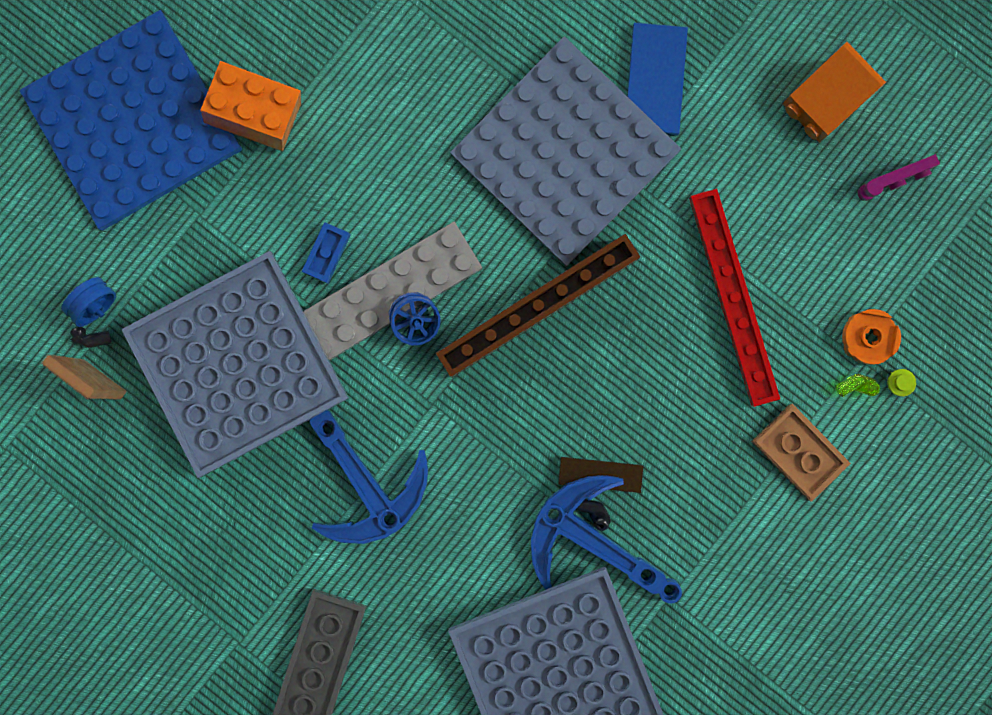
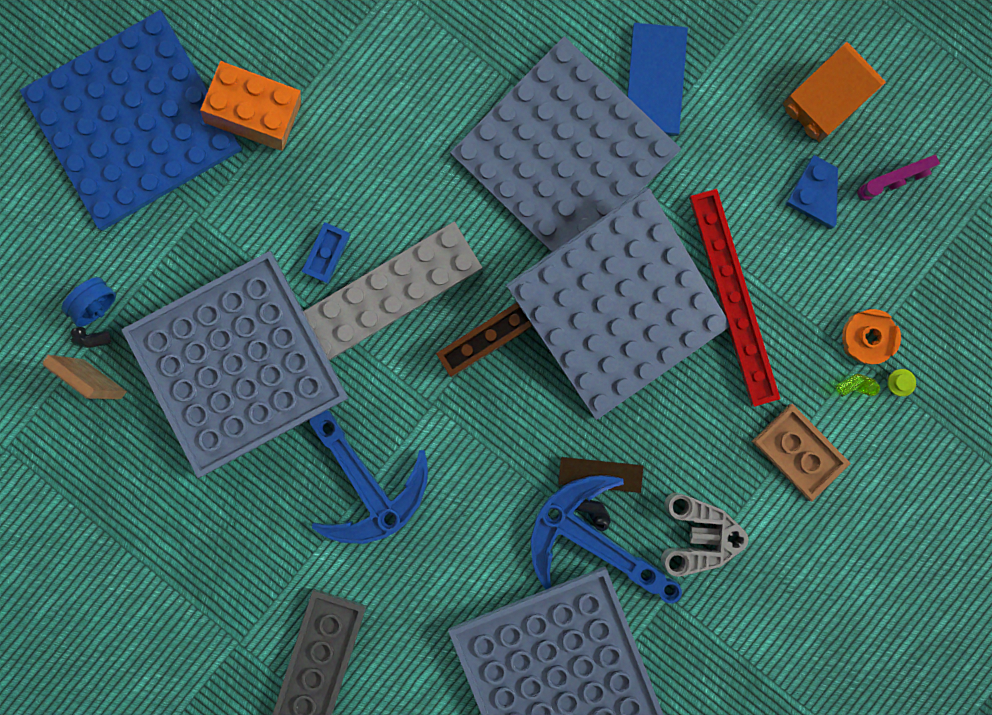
blue wheel [389,292,441,345] -> none
none -> sand blue plate [506,187,729,420]
none -> light grey connector [661,492,749,577]
none -> blue wing [786,155,838,229]

